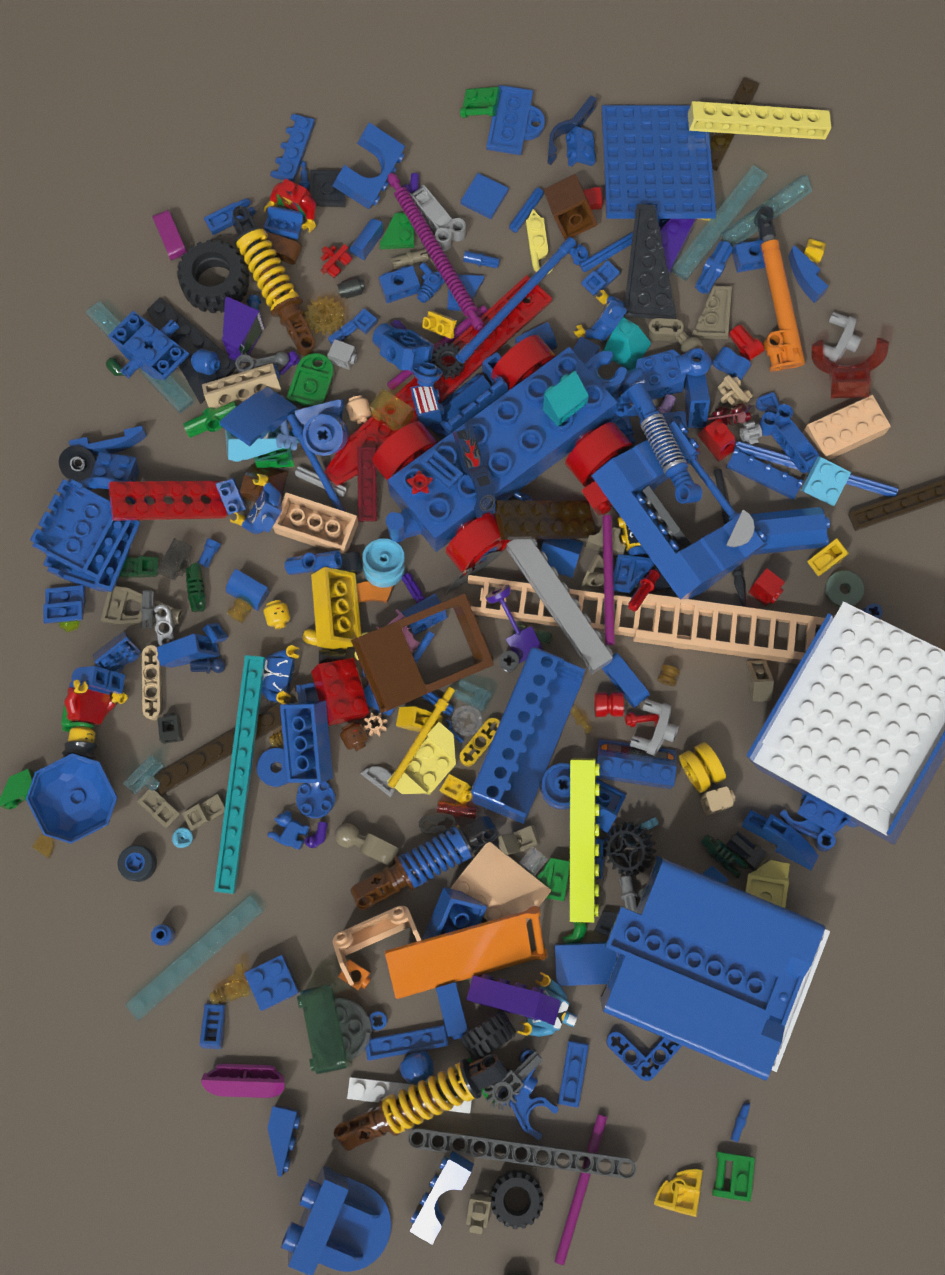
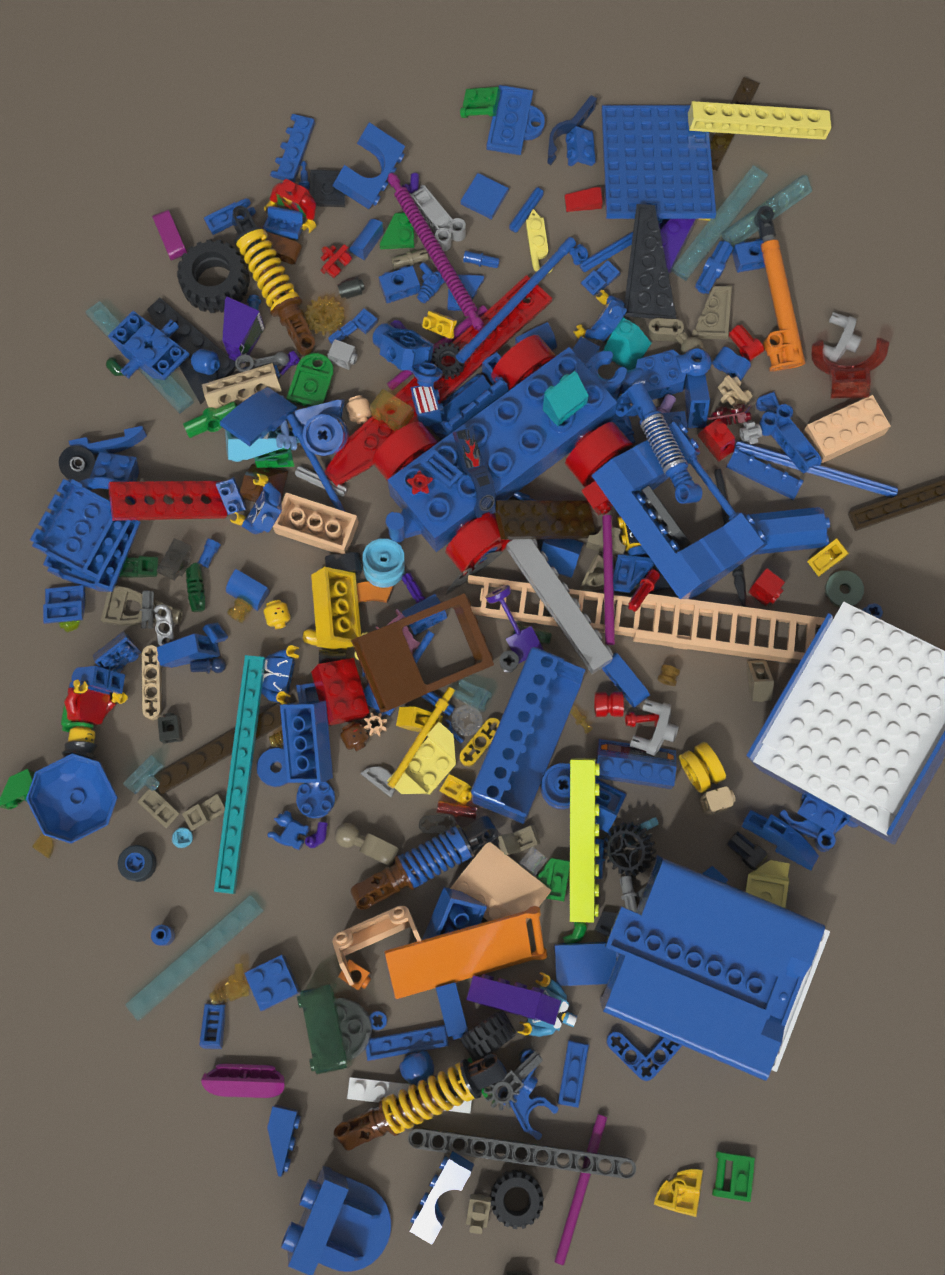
blue piece [285,551,342,575] -> none
dark red tile [357,447,377,522] -> none
reddish brown slope [543,174,598,240] -> none
dark green hinge [701,834,749,878] -> none
light grey tile [727,510,755,548] -> none
blue piece [730,1103,750,1142] -> none
blue slope [788,245,828,303] -> none
medium azure plate [801,456,851,506] -> none
yellow slope [804,239,826,263] -> none

